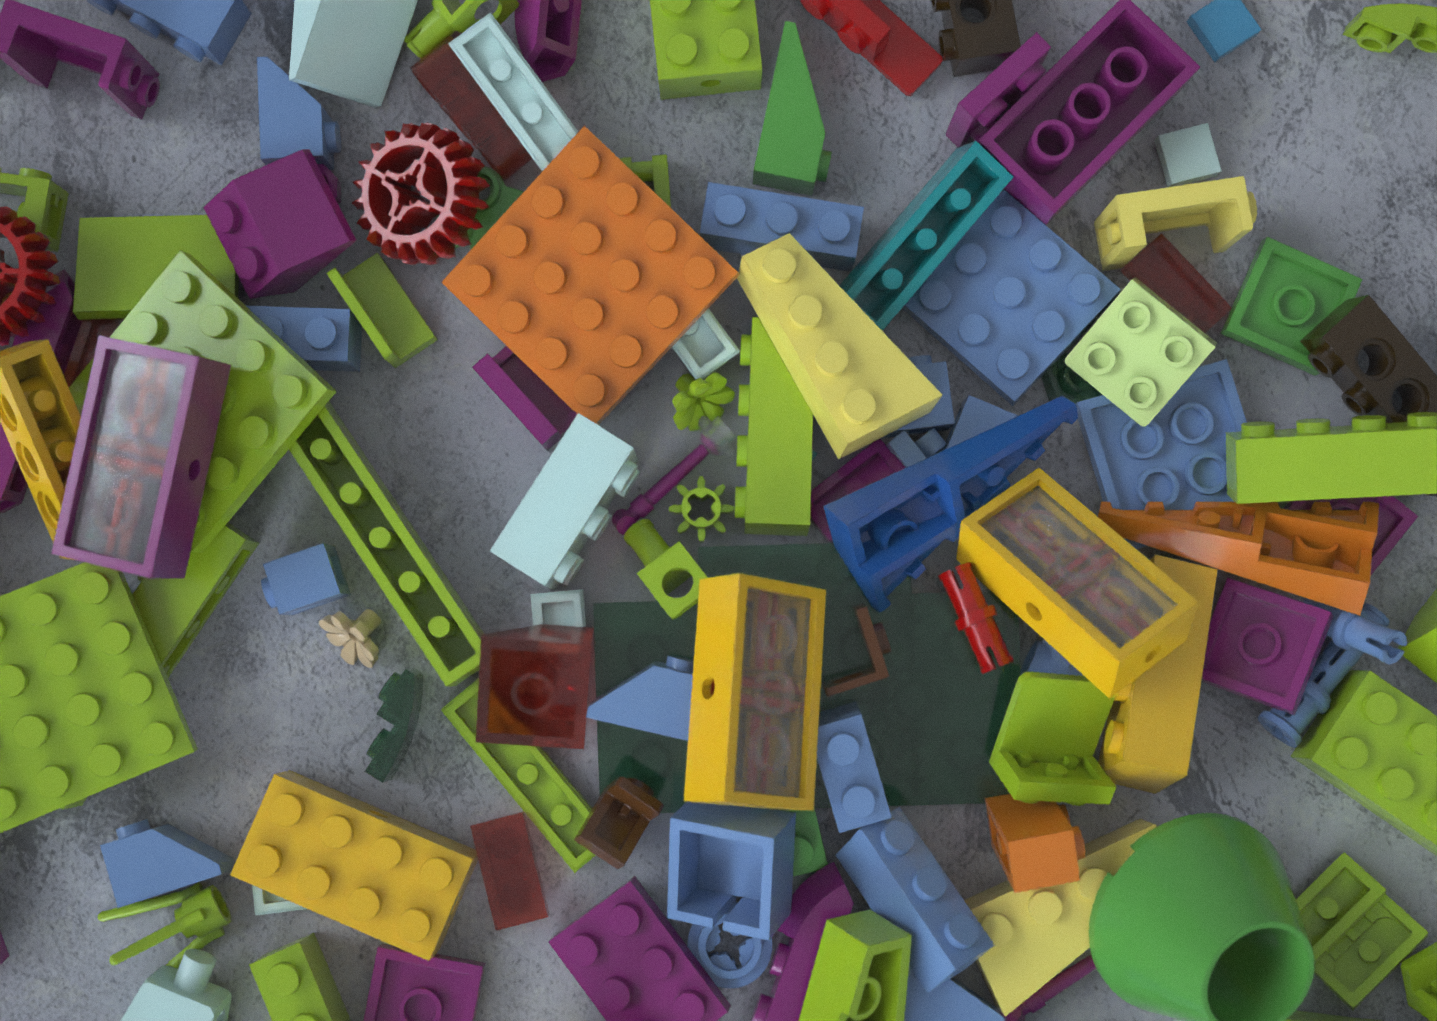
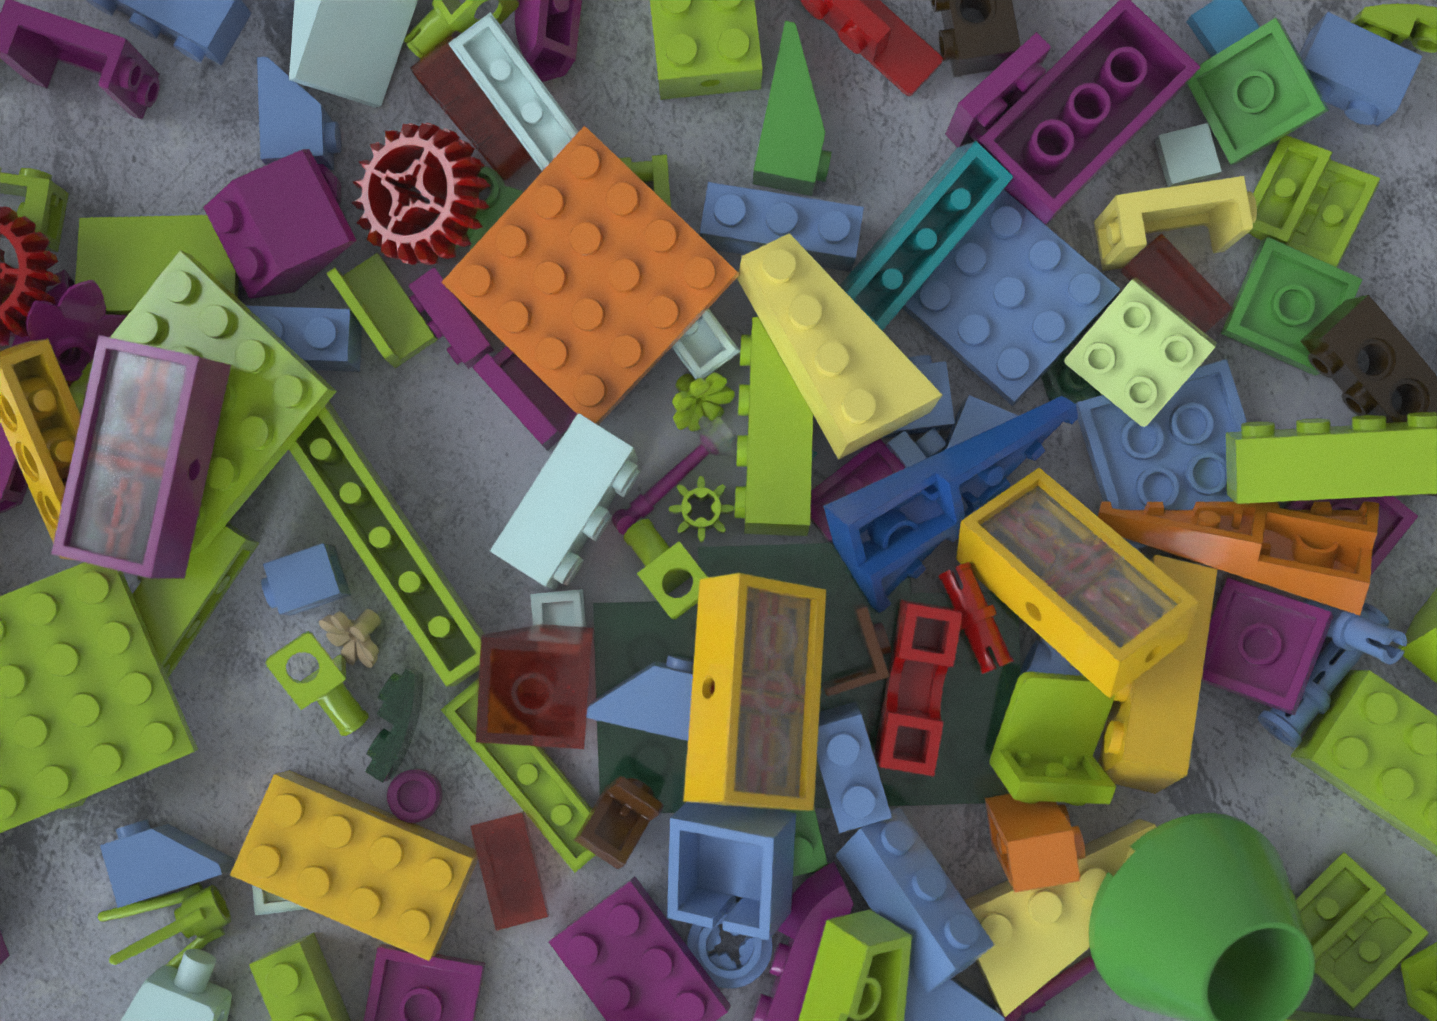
none -> magenta plate [26,280,127,381]
none -> lime bracket [266,631,369,736]
none -> magenta tile [387,768,443,823]
none -> magenta piece [408,267,495,369]
none -> red arch [874,599,963,776]
none -> bright green plate [1187,18,1329,165]
none -> lime slope [1248,135,1380,268]
none -> medium blue brick [1299,12,1422,126]

